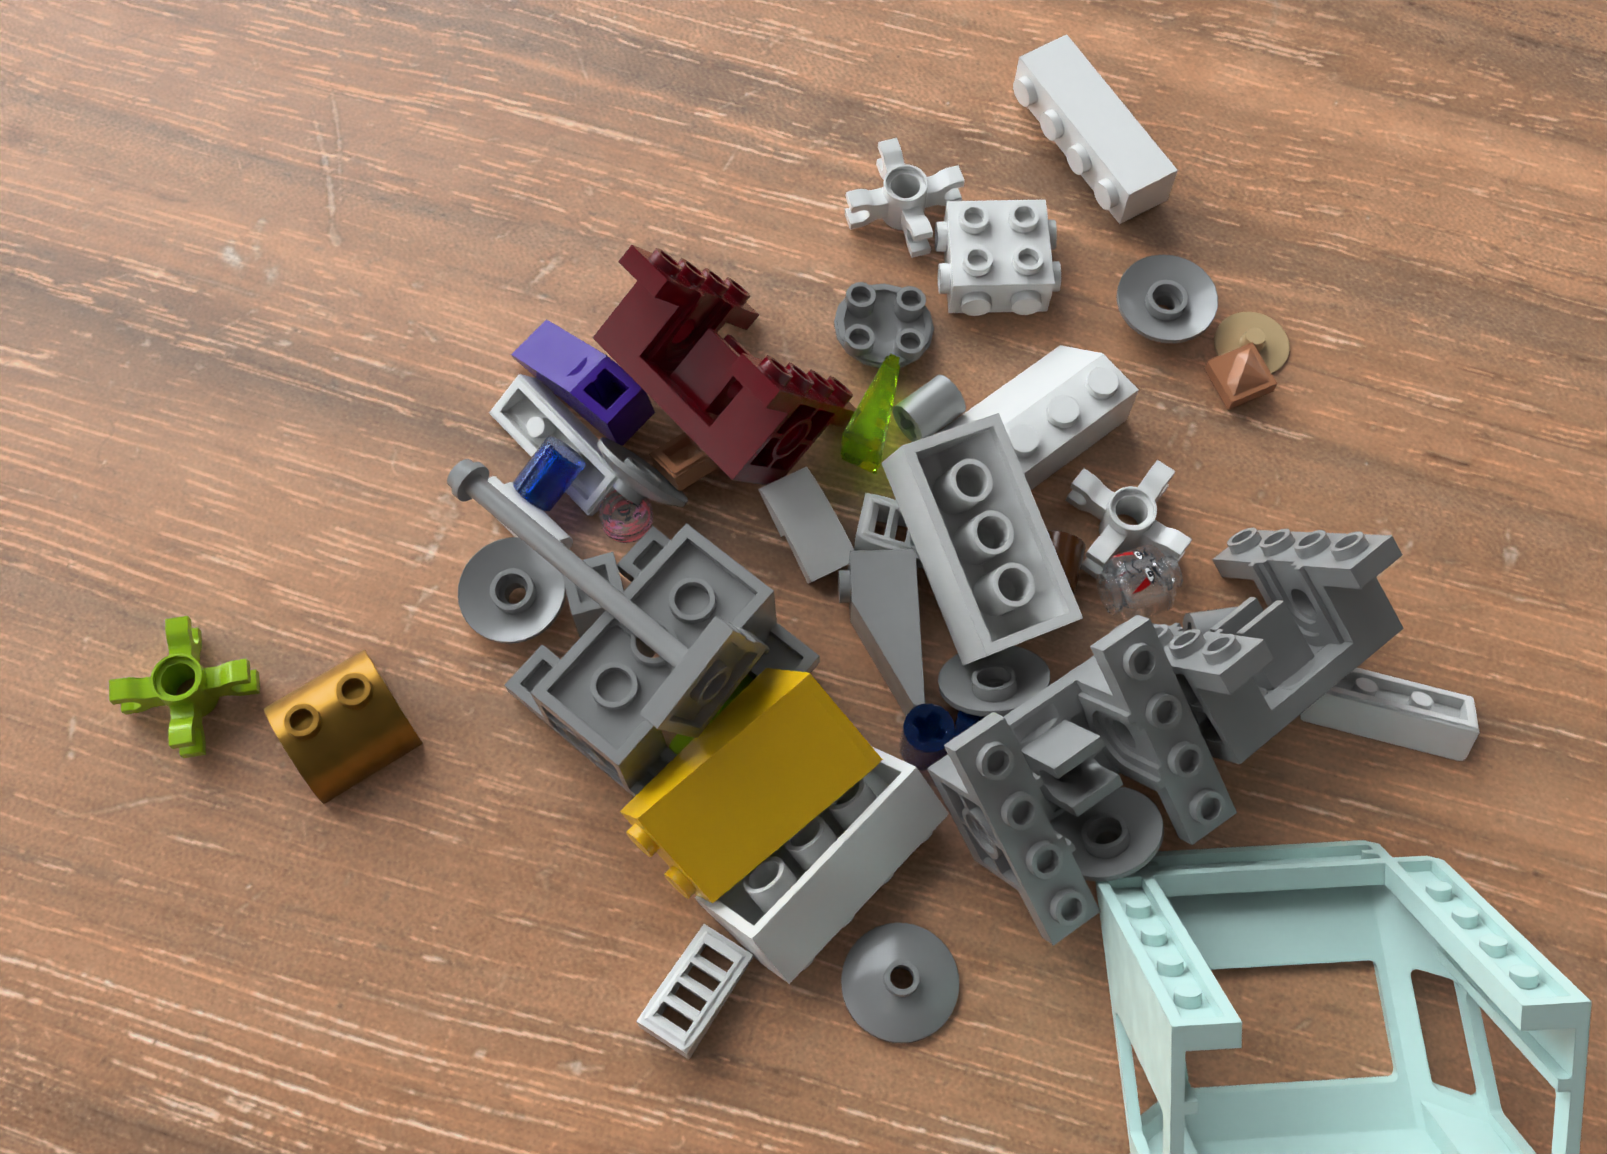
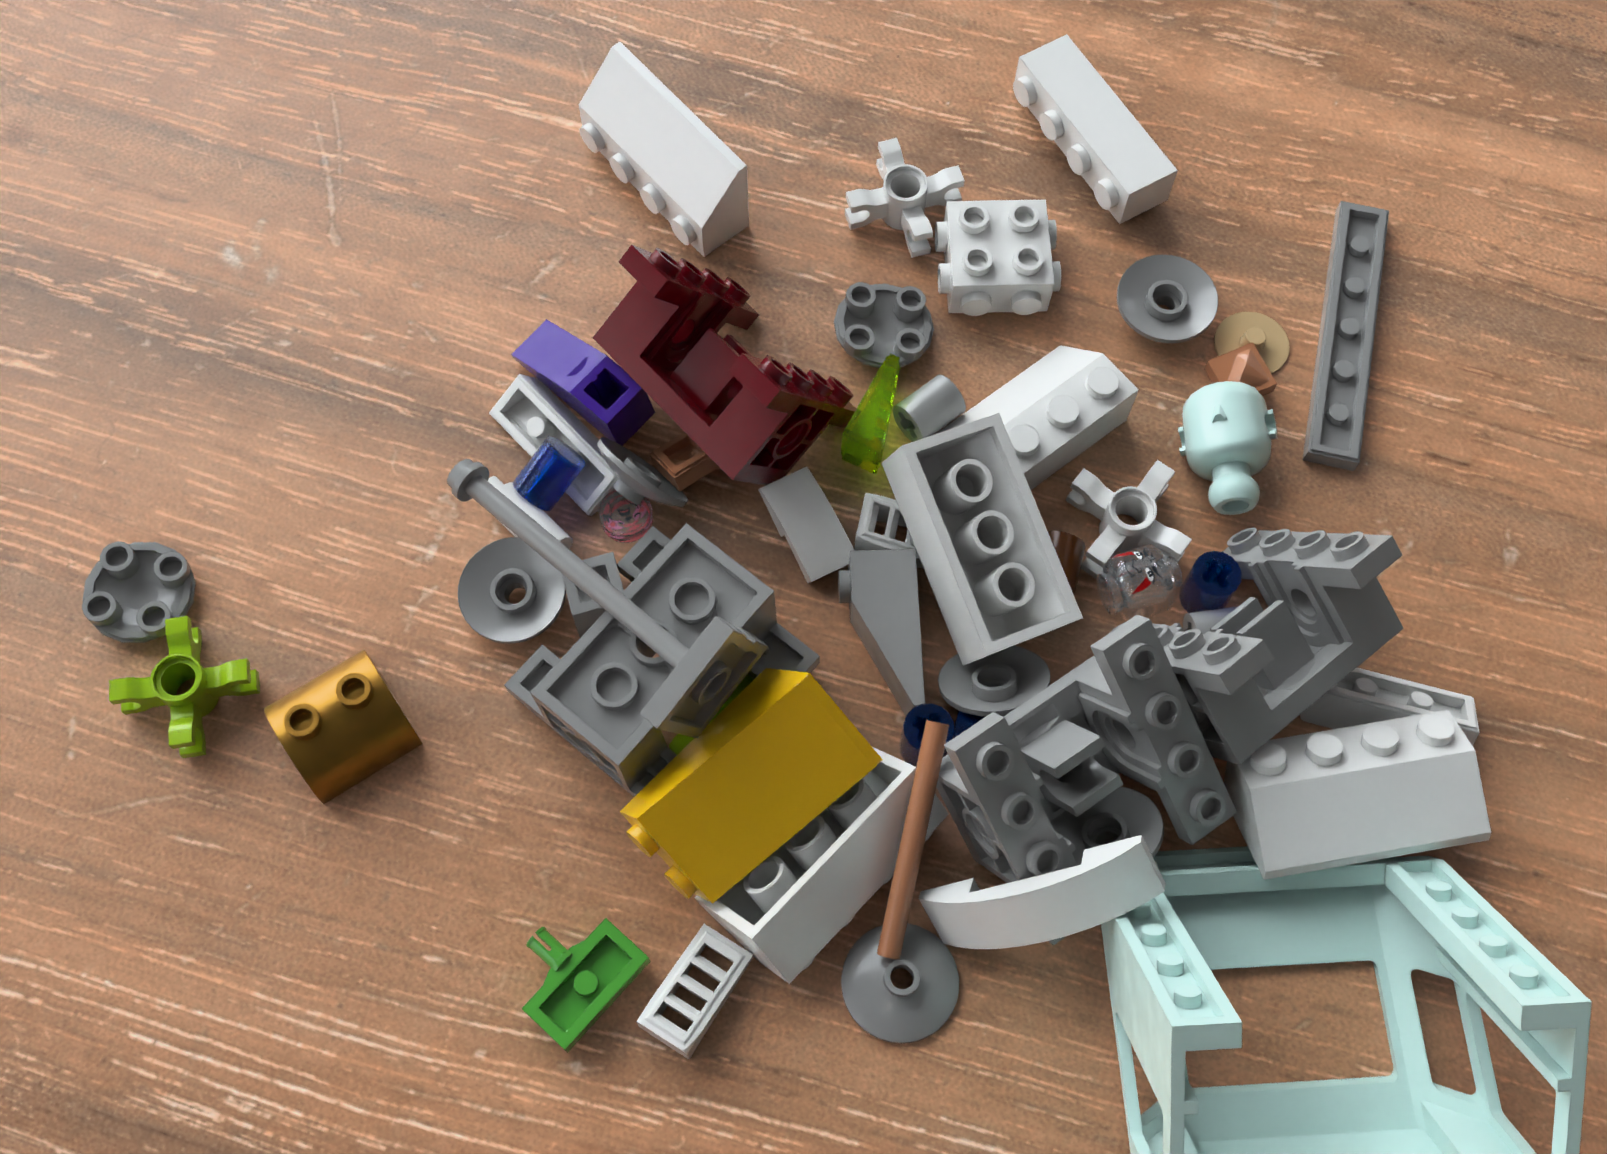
none -> light grey dish [82,542,196,643]
none -> bright green plate [522,918,651,1053]
none -> white slope [579,42,749,257]
none -> nougat bar [877,720,949,959]
none -> white slope [918,835,1166,949]
none -> light aqua piece [1178,381,1278,515]
none -> clear blue piece [1179,551,1242,613]
none -> white slope [1224,710,1491,880]
none -> light grey tile [1302,201,1389,471]

